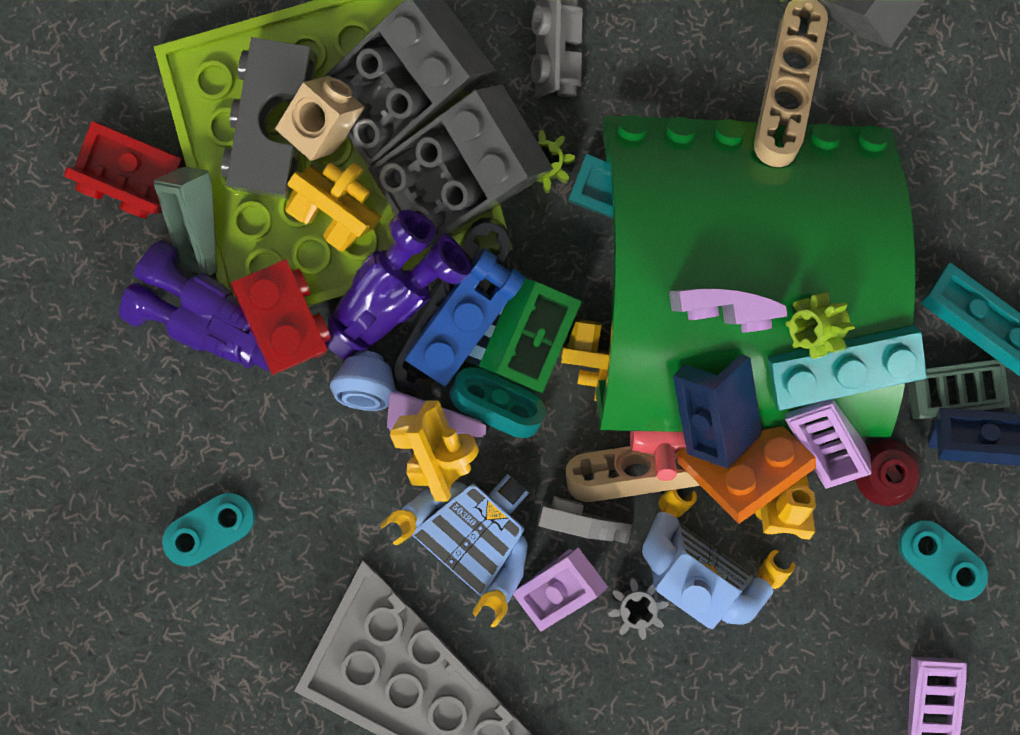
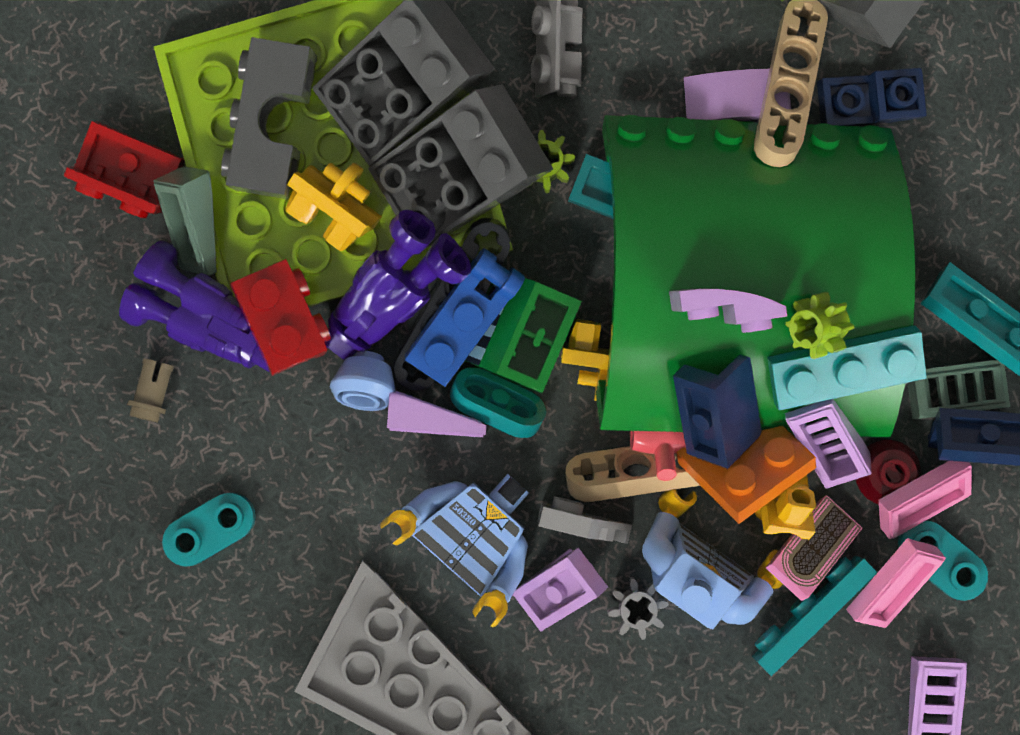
tan brick [275,76,365,161] -> none
yellow hips [390,401,479,502] -> none
none -> dark tan pin [127,359,174,423]
none -> lavender slope [684,69,791,122]
none -> teal plate [752,555,878,676]
none -> tile [765,495,862,601]
none -> dark blue slope [817,68,927,126]
none -> bright pink tile [846,538,946,628]
none -> bright pink tile [878,461,972,539]

